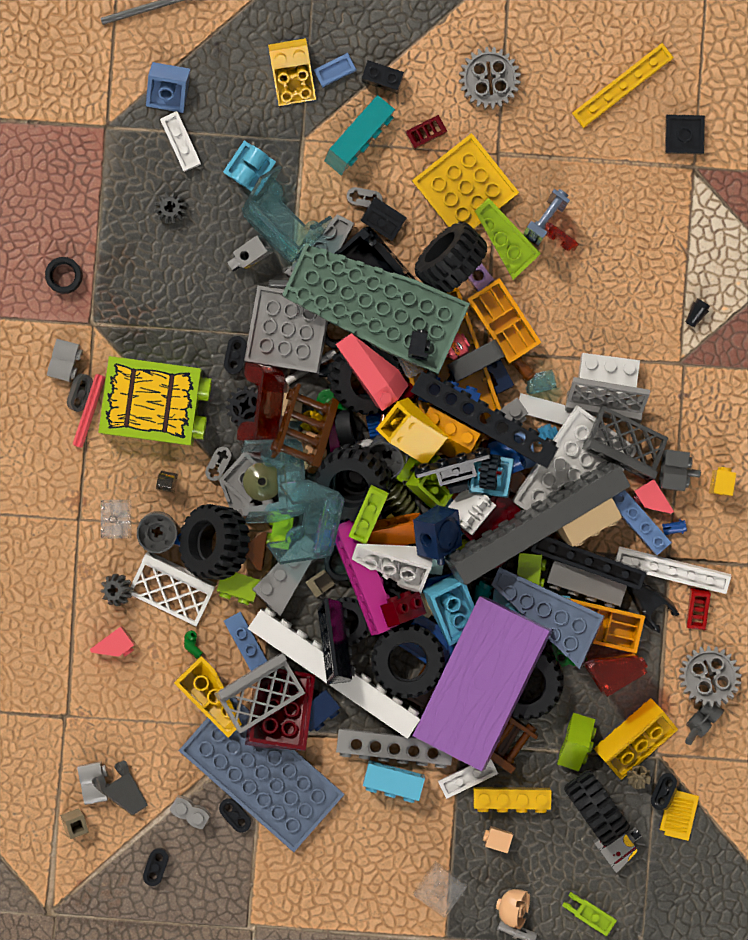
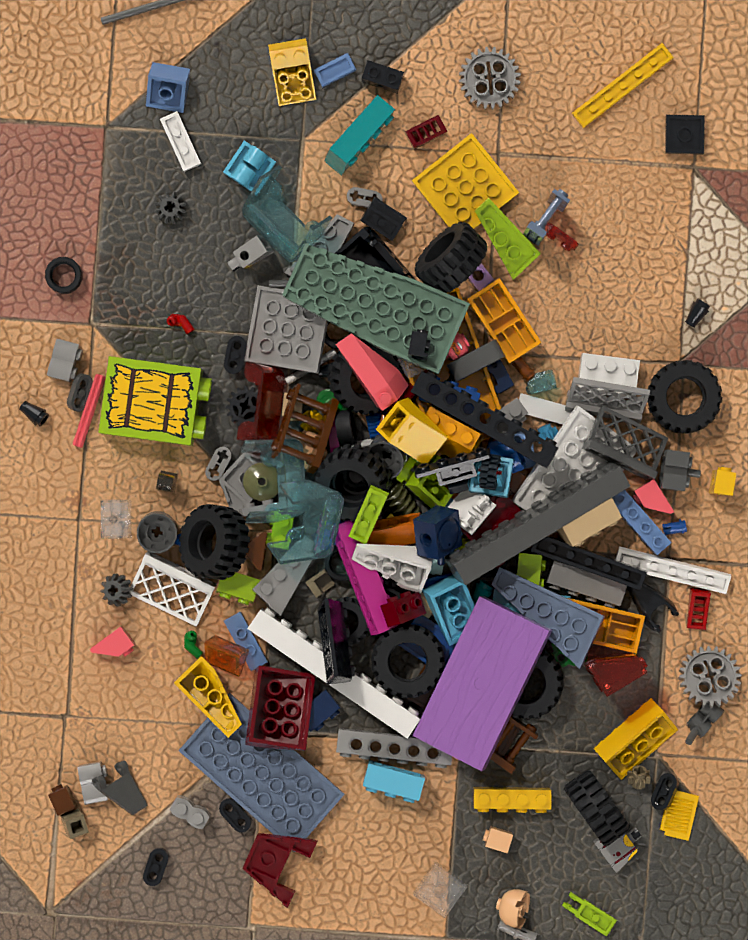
light grey fence [214,653,305,734] -> none
white plate [438,759,498,799] -> none
lime brick [557,712,597,771] -> none
none -> black cone [19,401,49,426]
none -> reddish brown brick [48,784,77,816]
none -> red arm [166,314,195,335]
none -> clear orange slope [204,635,249,677]
none -> dark red wing [242,833,318,908]
none -> black tyre [647,360,723,434]

